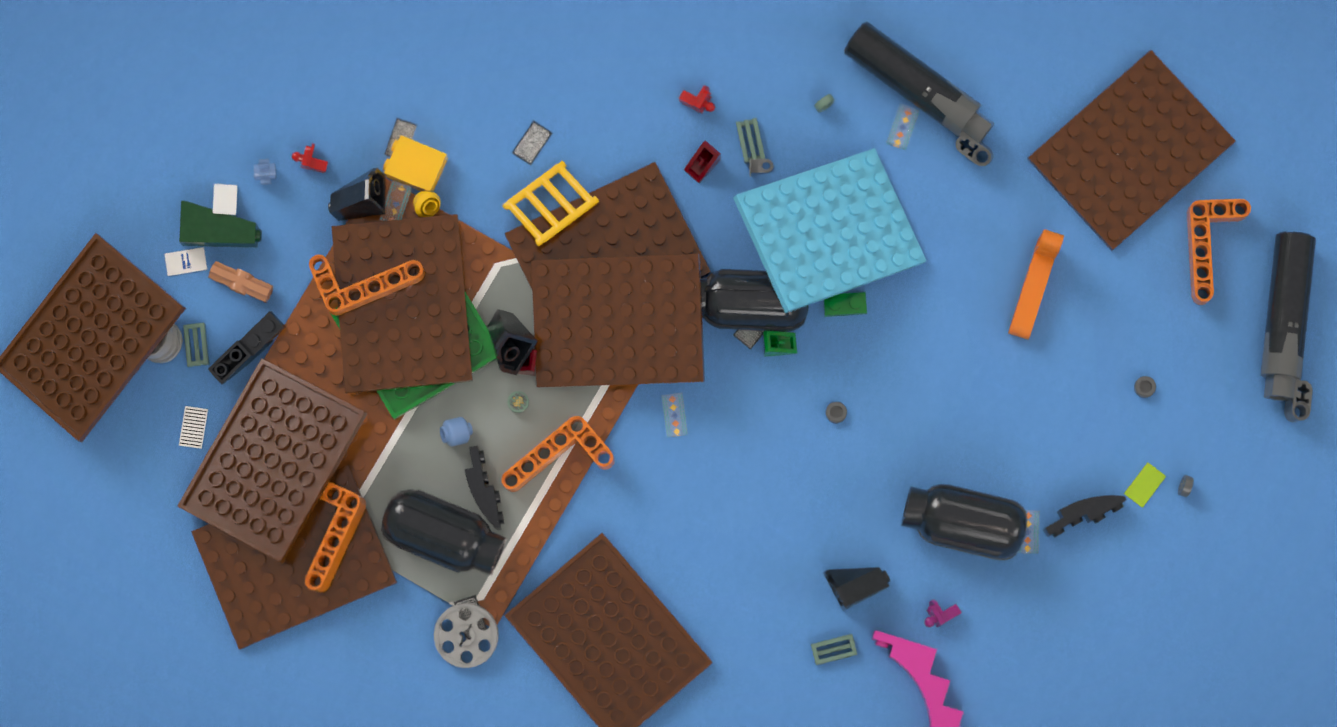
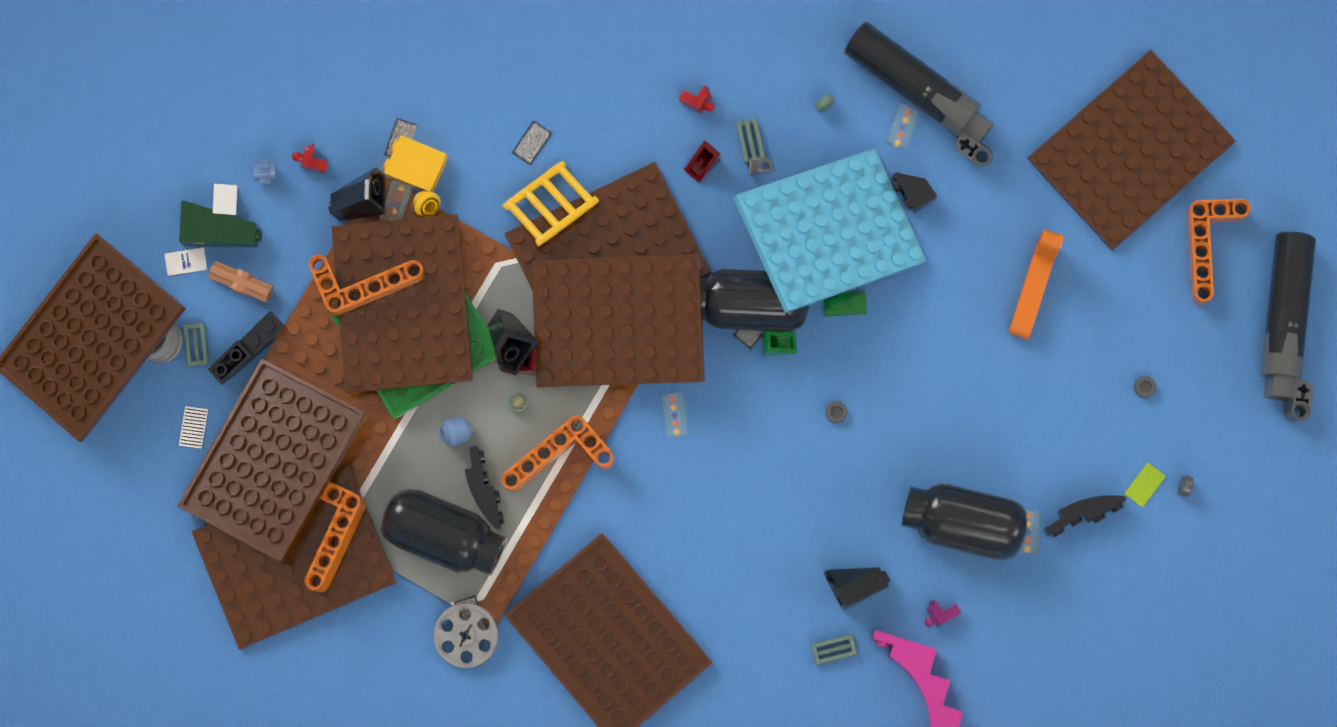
none -> black slope [891,172,937,213]

